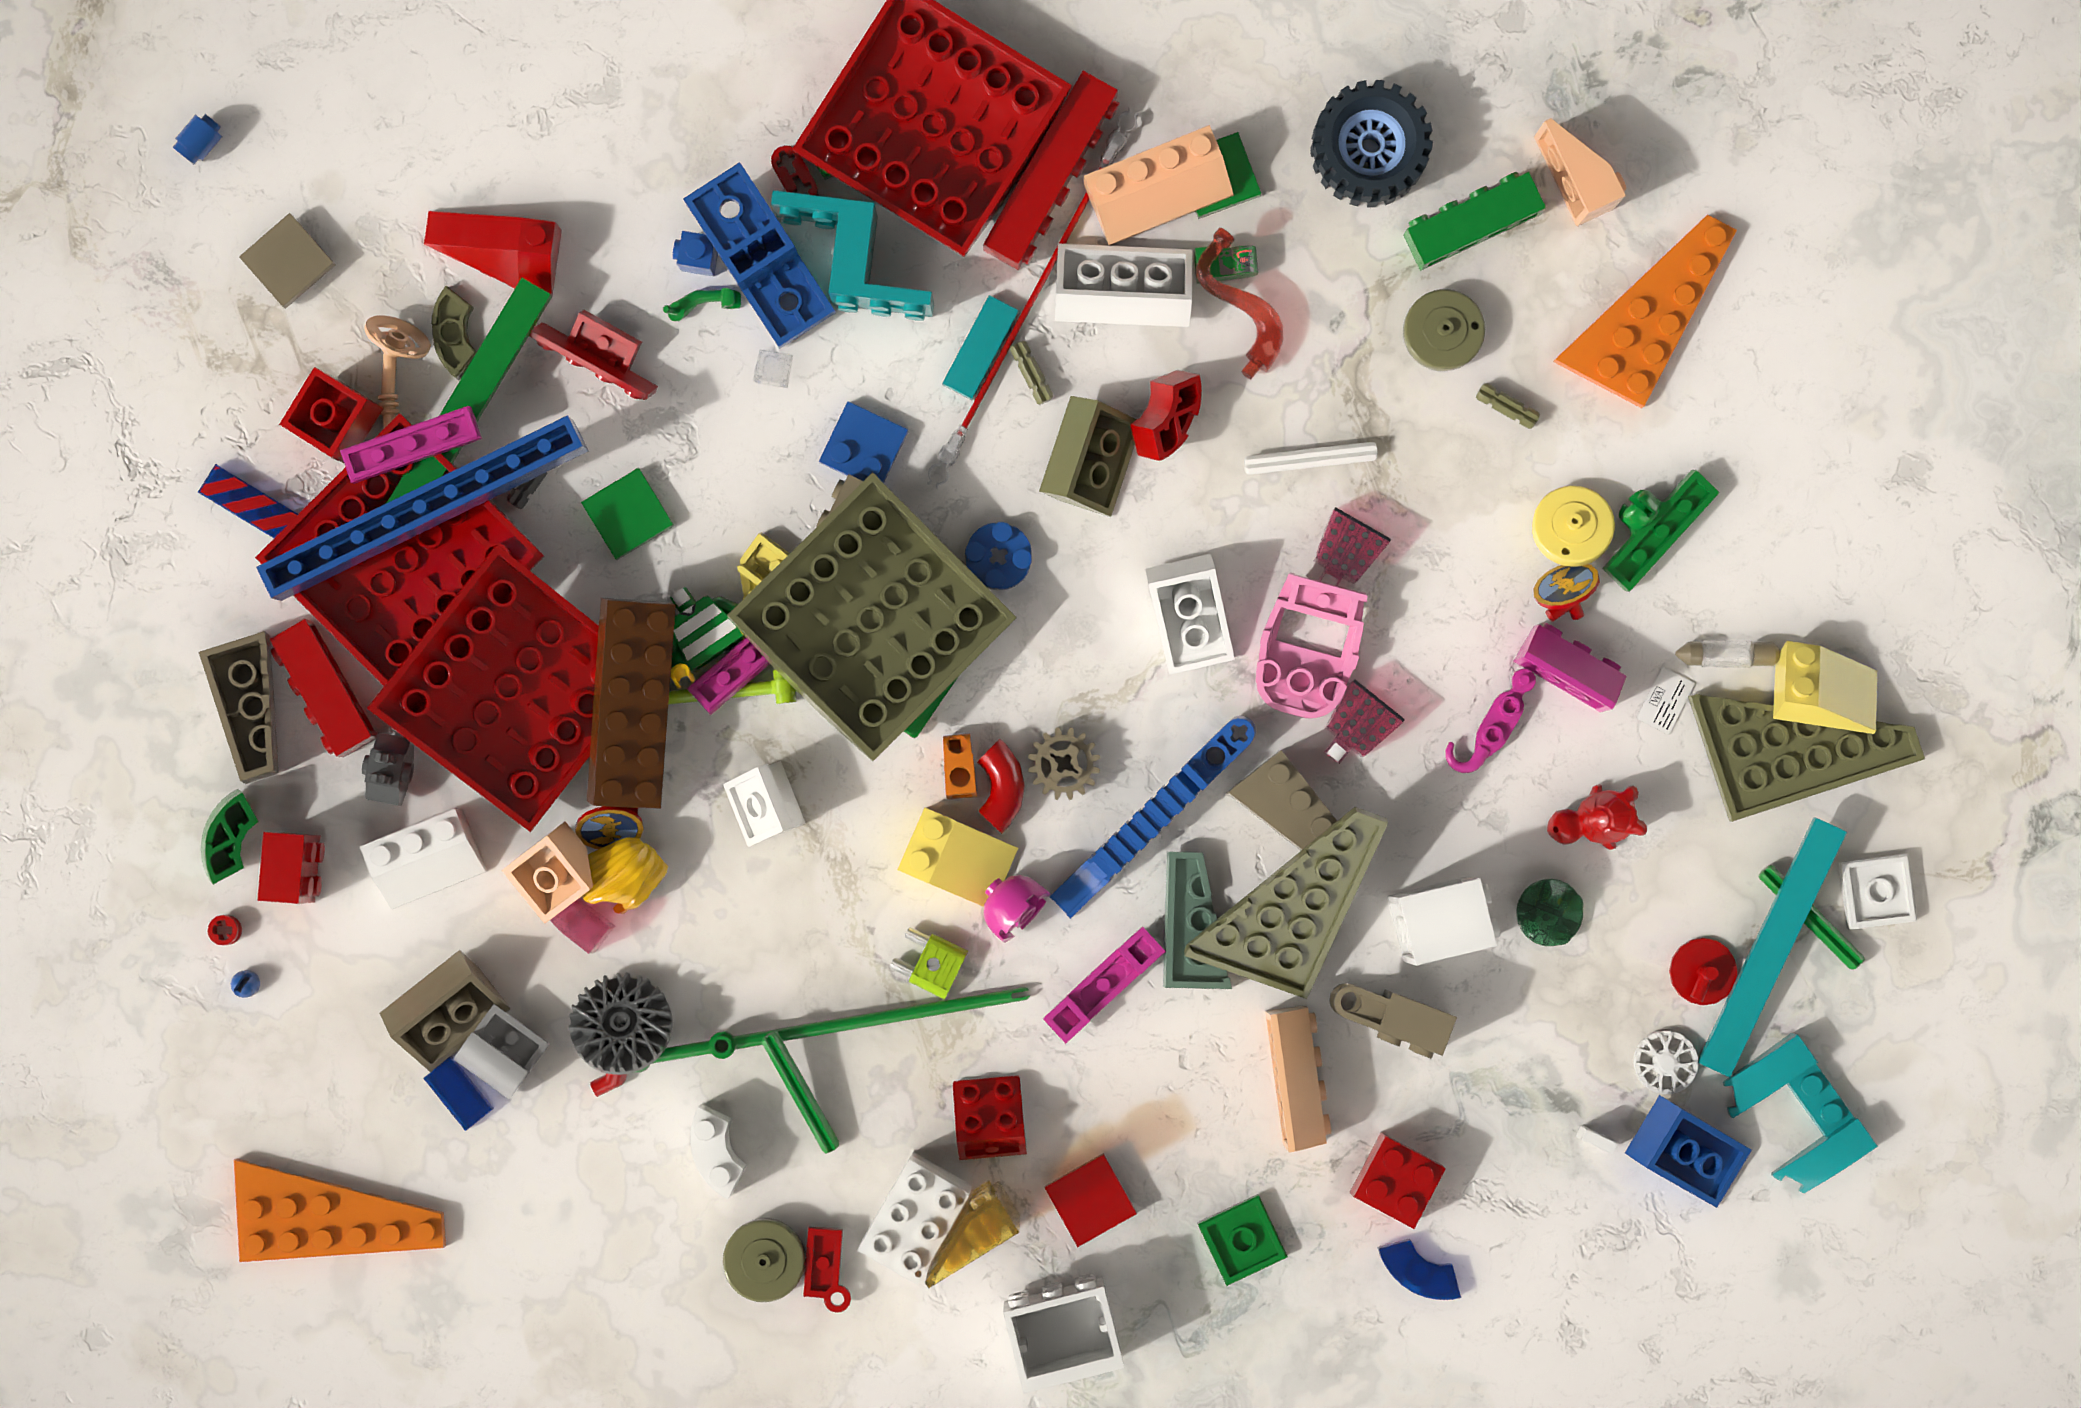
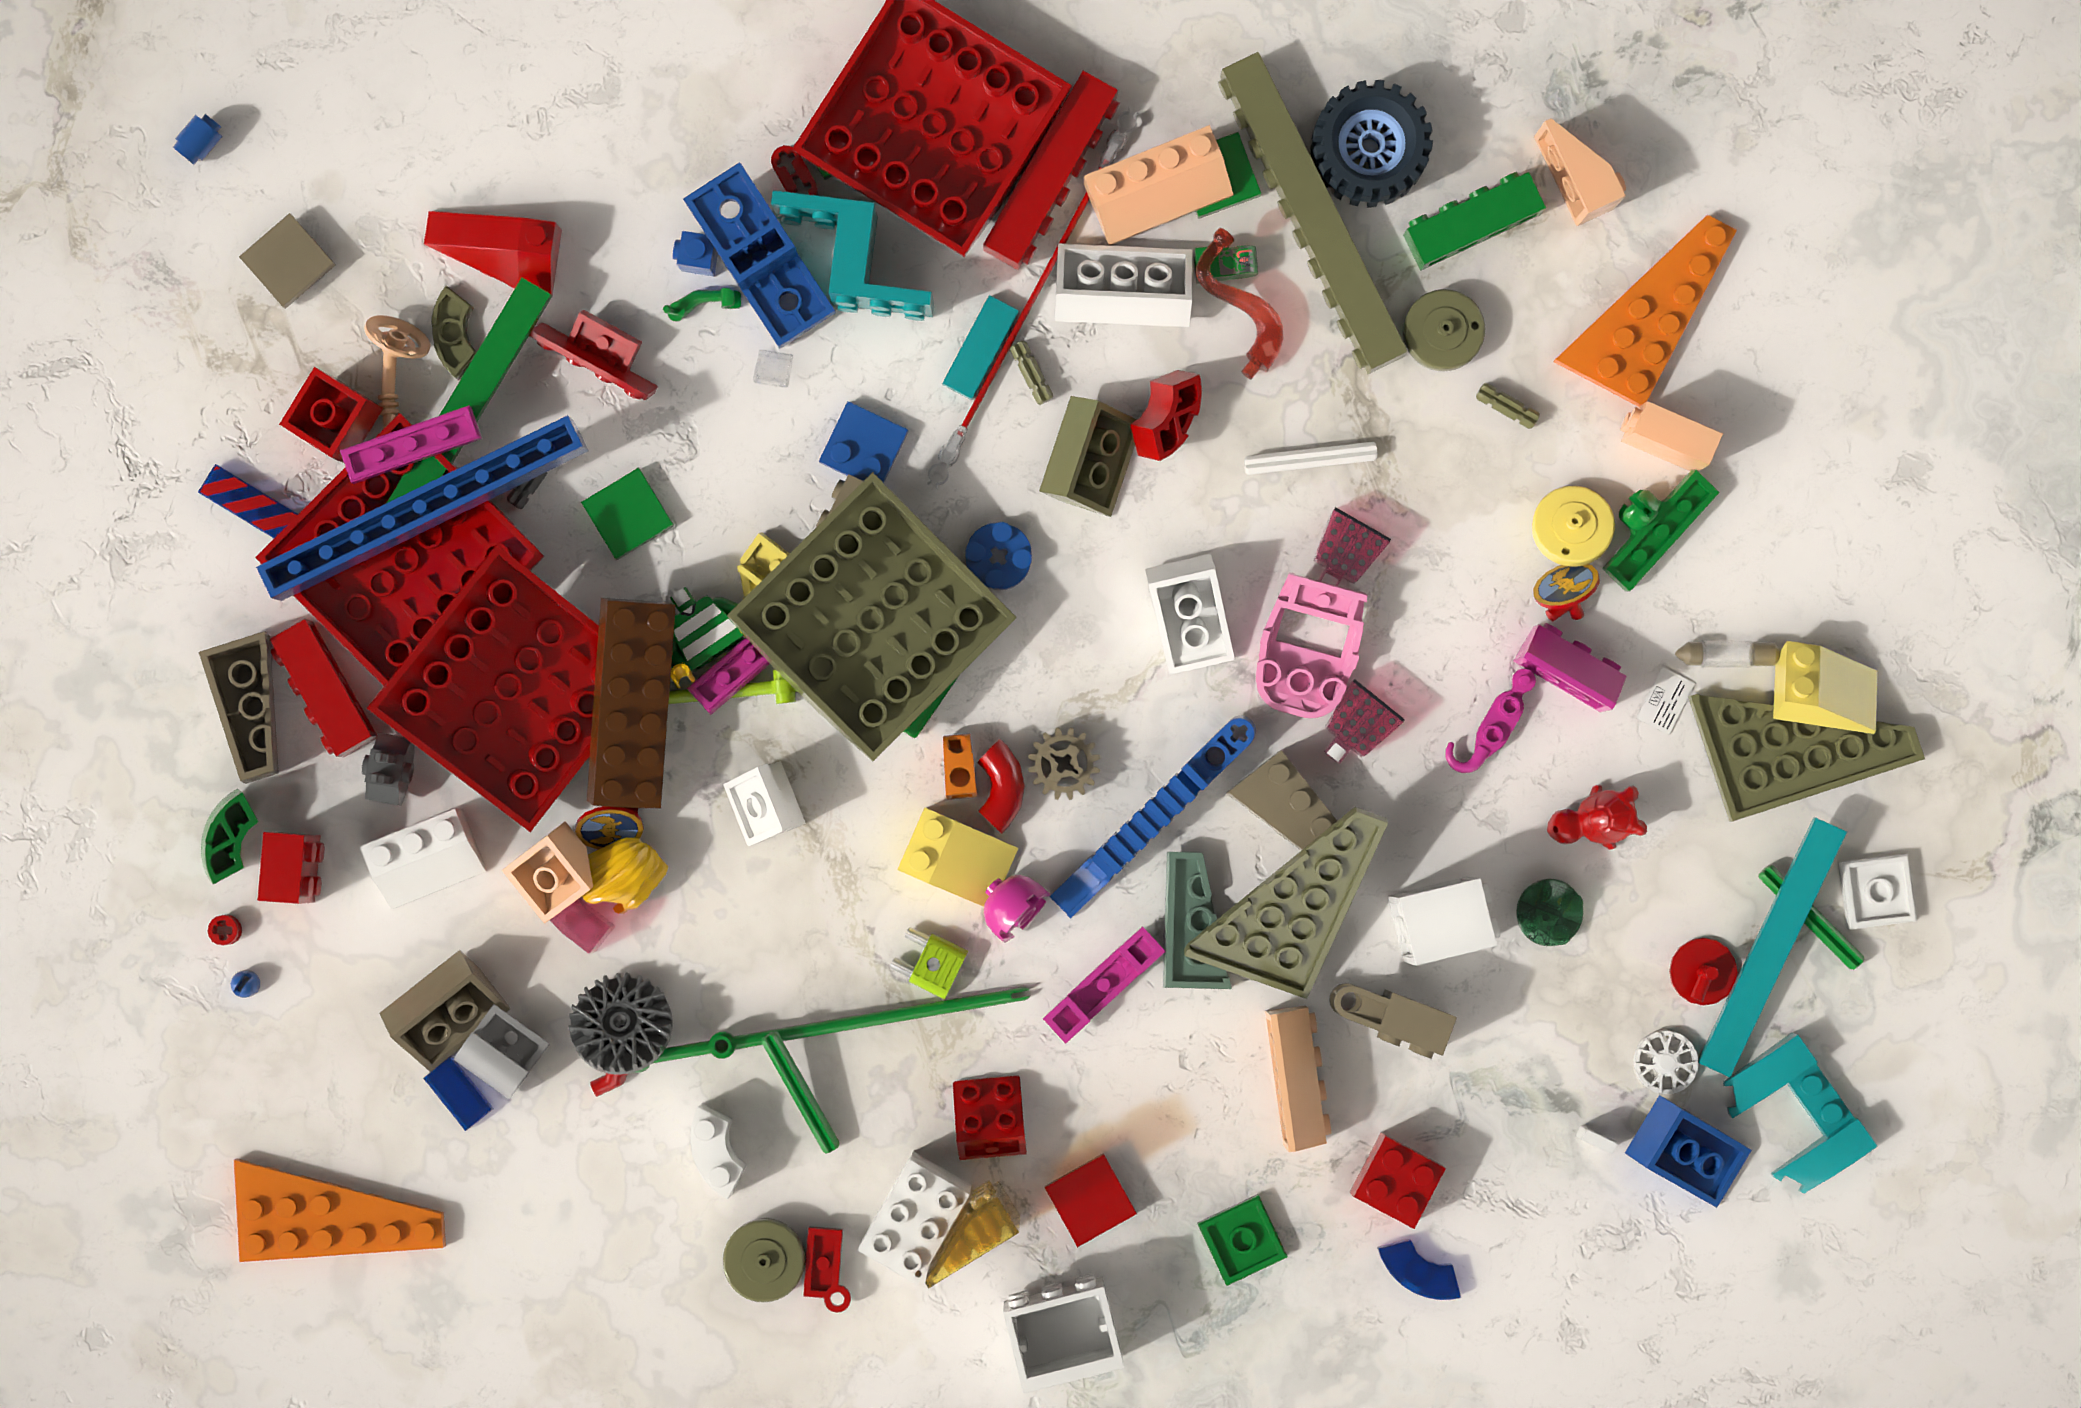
none -> olive brick [1218,52,1408,374]
none -> light nougat brick [1620,401,1723,471]

